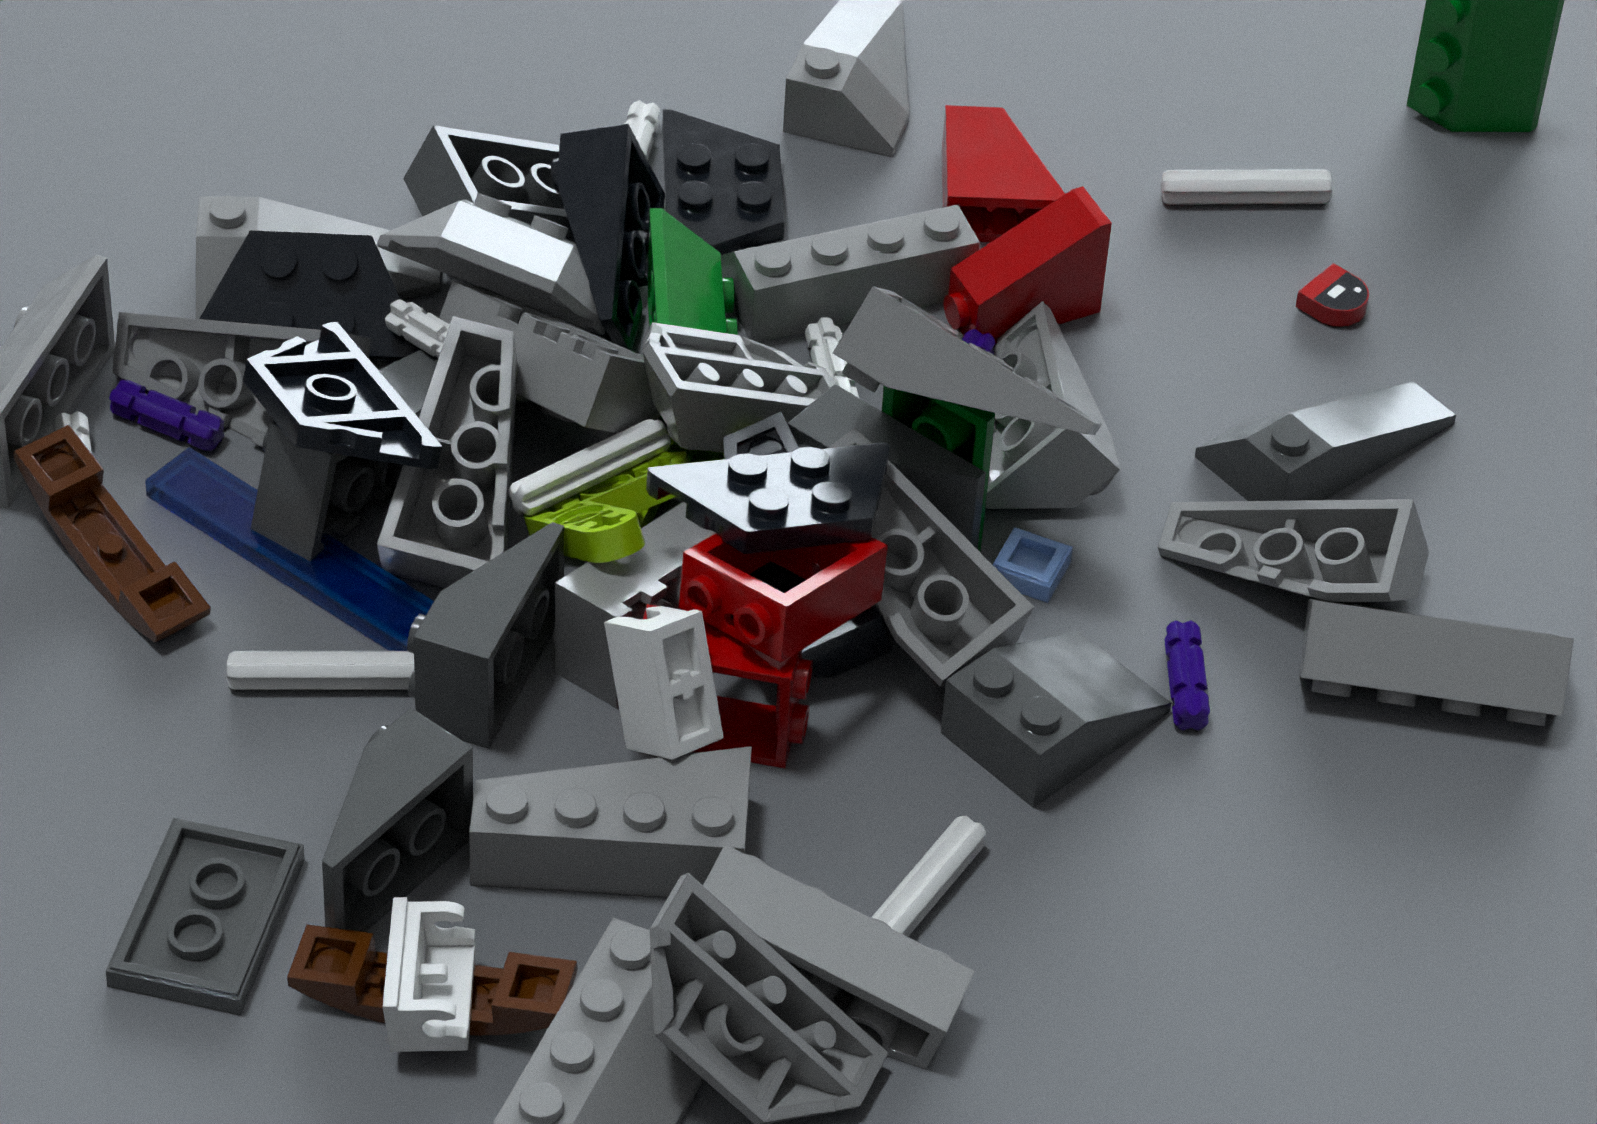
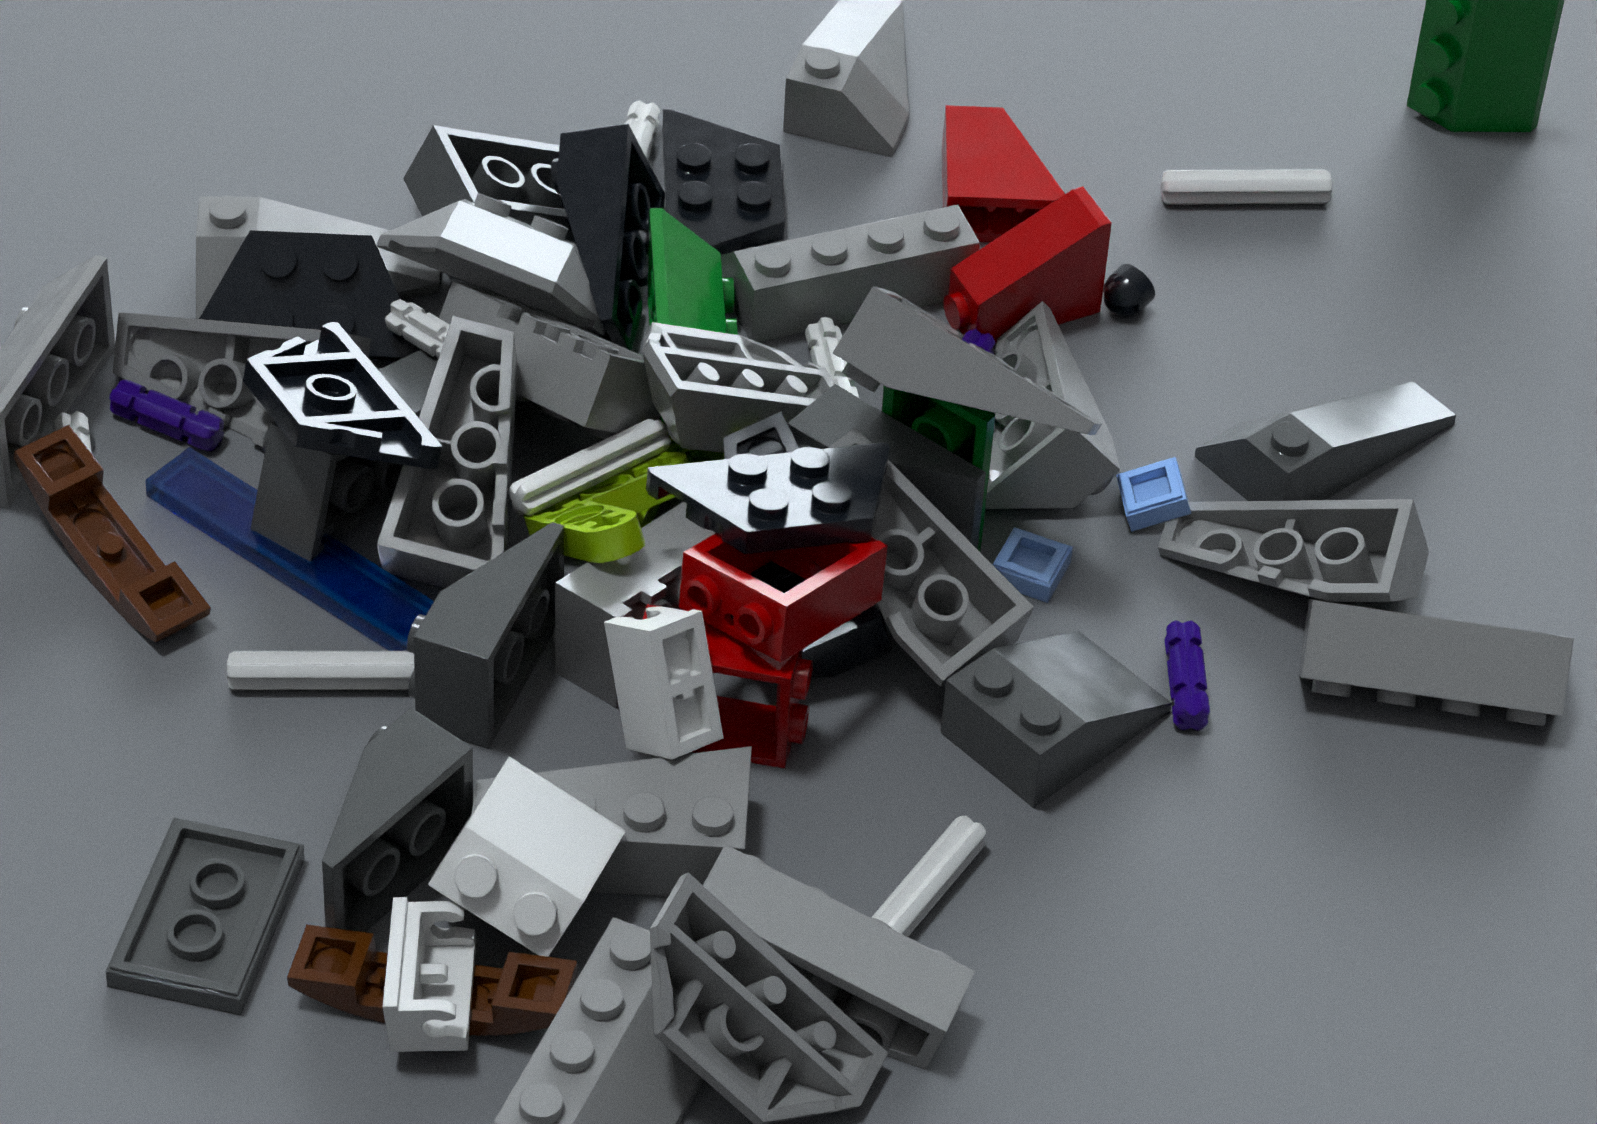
tile [1295,263,1369,327] -> none
none -> white slope [428,757,625,957]
none -> black hinge [1103,264,1155,317]
none -> light blue tile [1116,457,1191,532]

